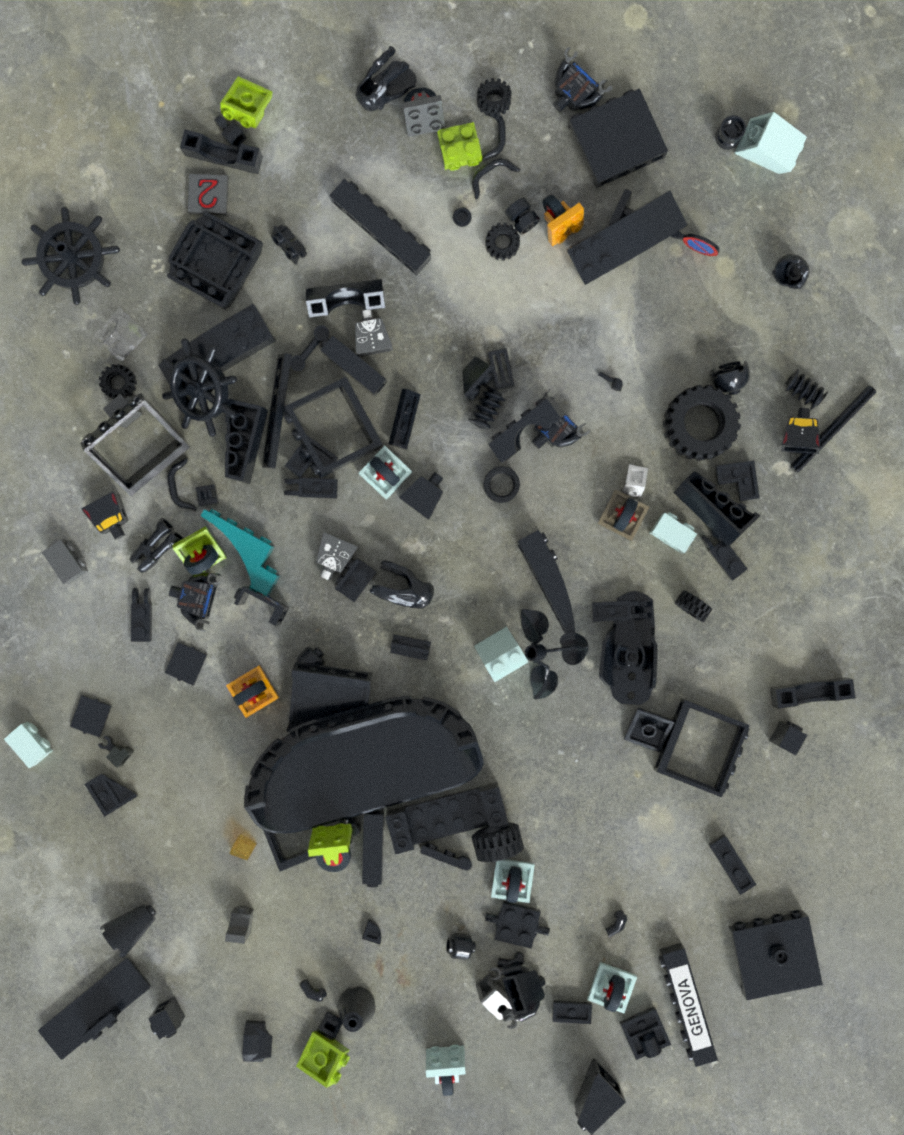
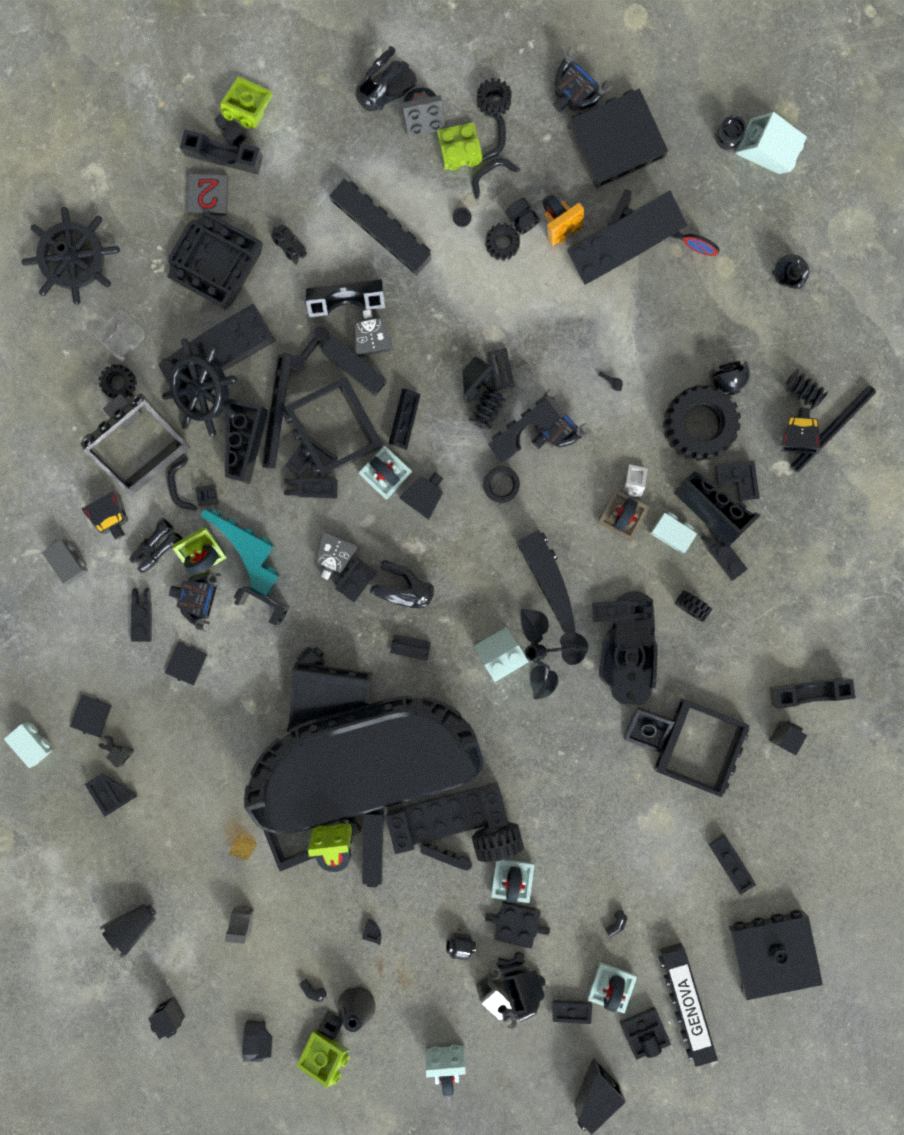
black bracket [38,957,151,1060] -> none
light orange plate [226,665,280,718] -> none

